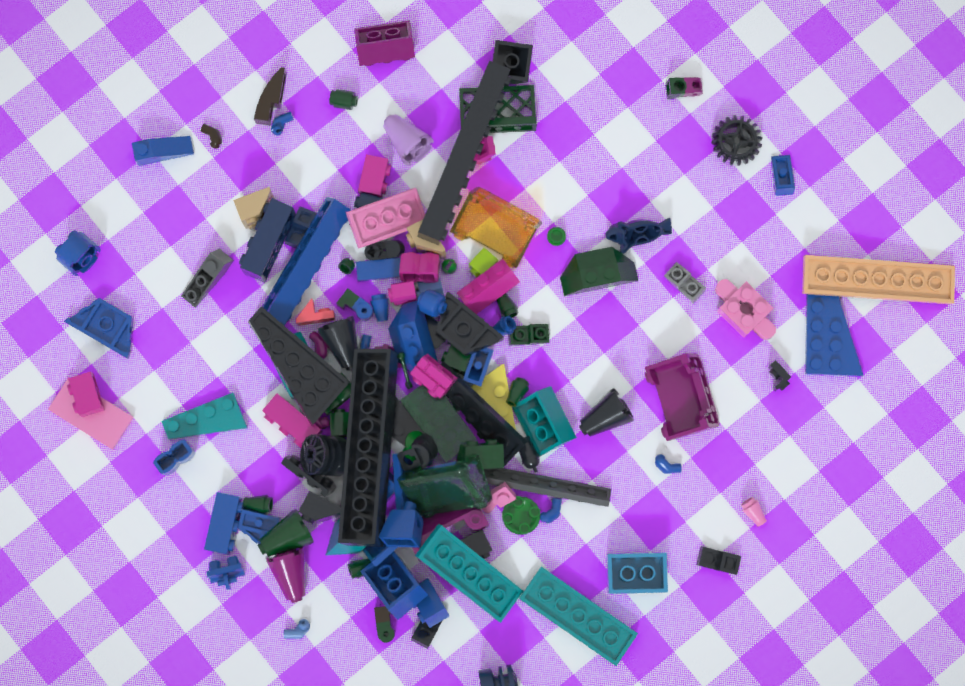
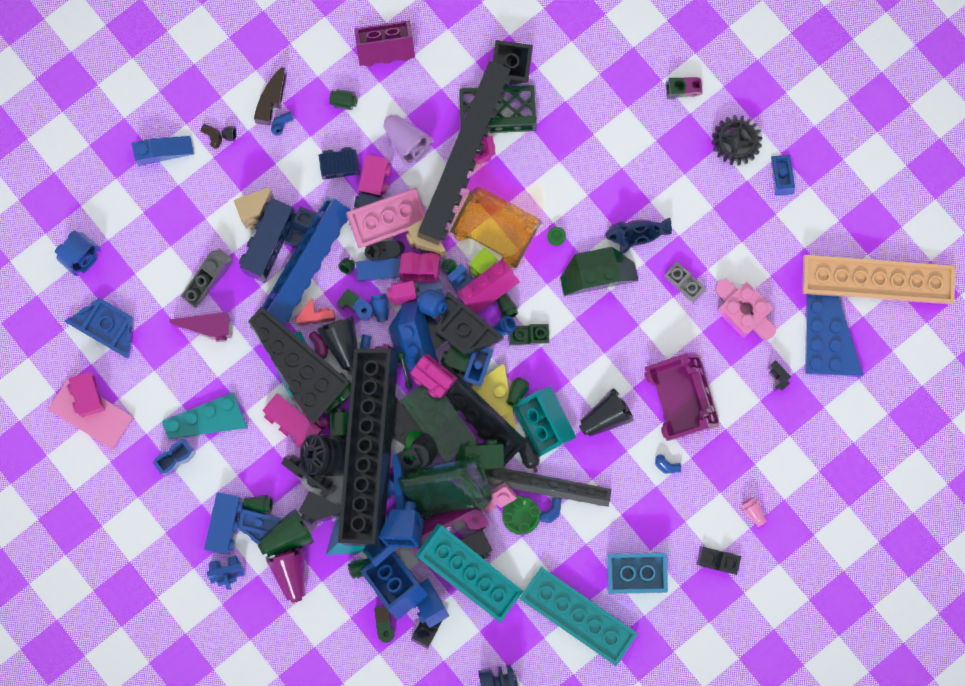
medium blue arm [284,619,310,639] -> none
none -> magenta slope [170,312,232,342]
none -> black hinge [222,126,237,141]
none -> dark blue brick [318,147,360,180]
none -> blue bracket [447,264,473,292]

